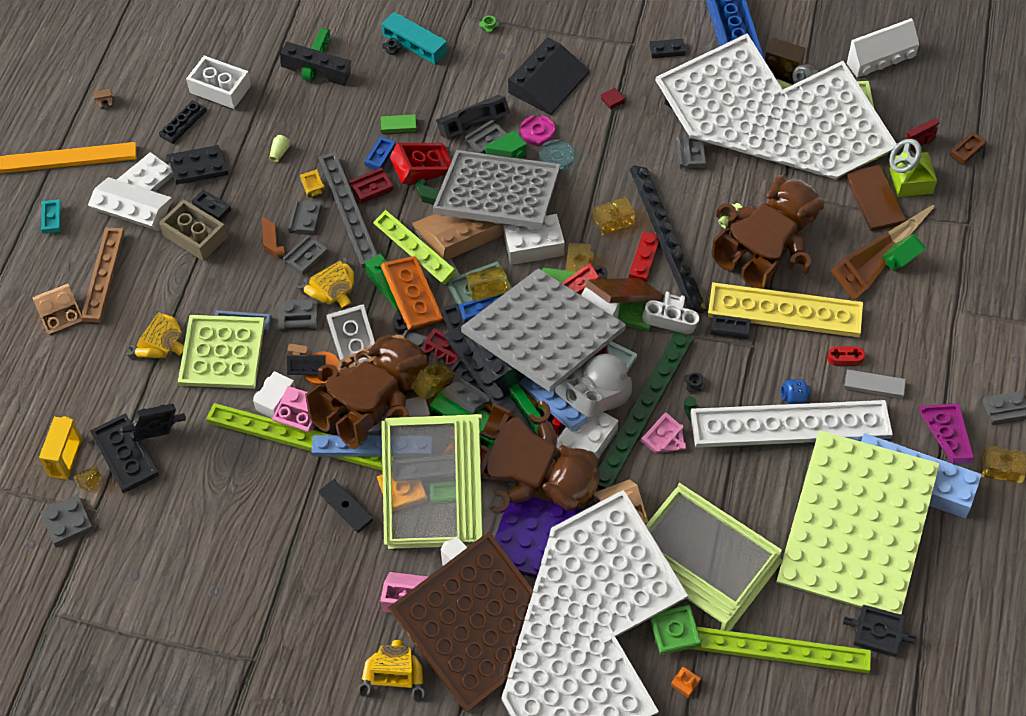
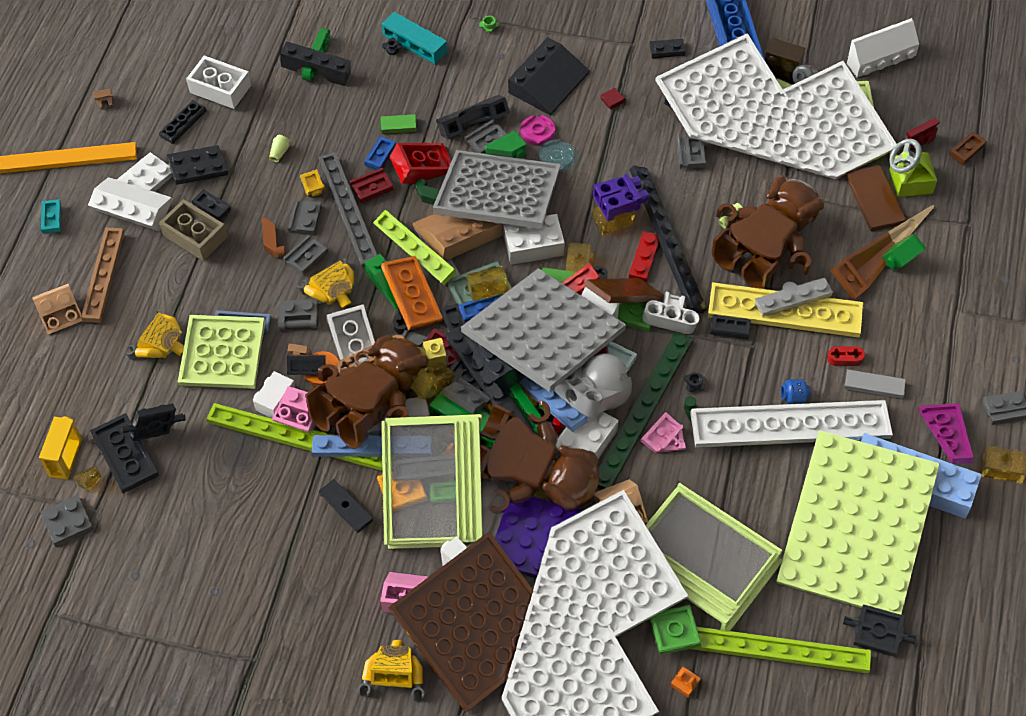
none -> light yellow brick [423,338,446,369]
none -> dark purple hips [593,174,649,222]
none -> light grey hinge [755,278,833,317]

